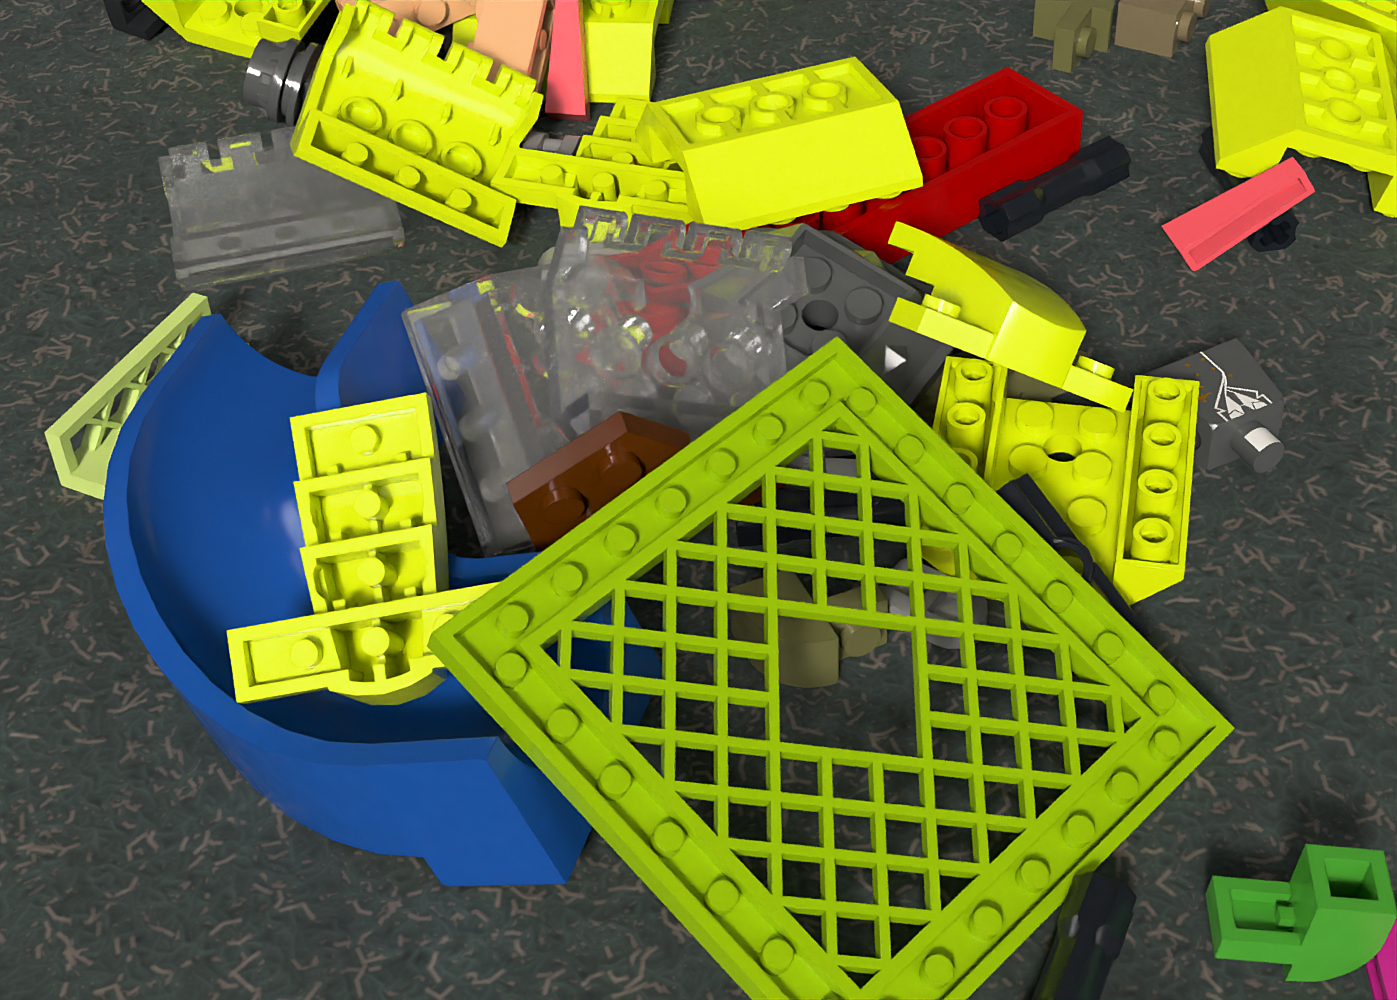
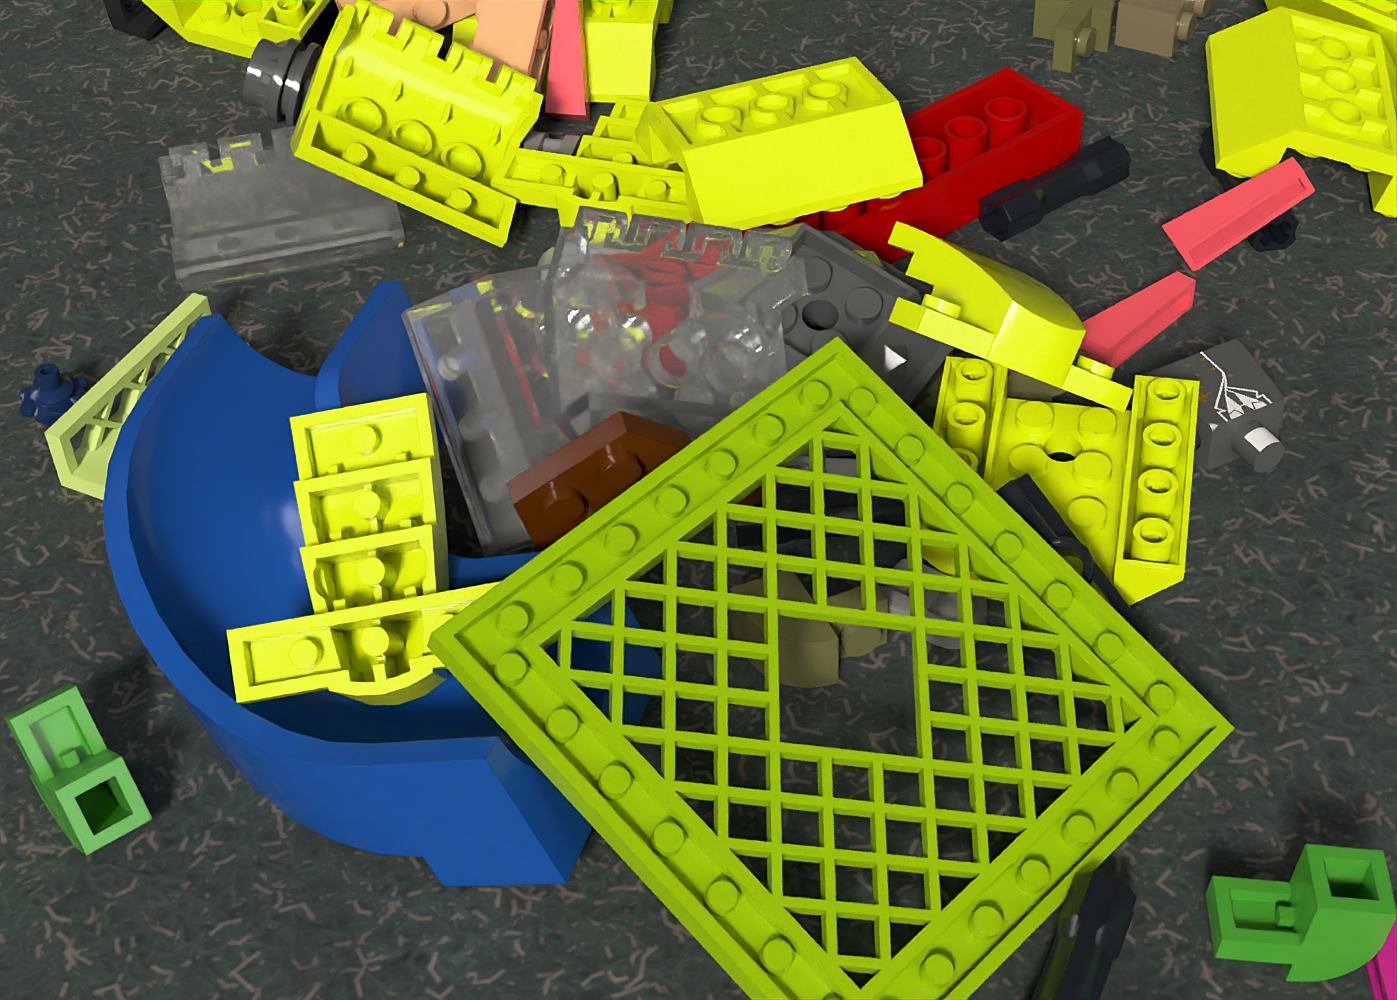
none -> bright green brick [4,683,152,855]
none -> dark blue plant [19,363,89,426]
none -> coral piece [1078,271,1196,369]

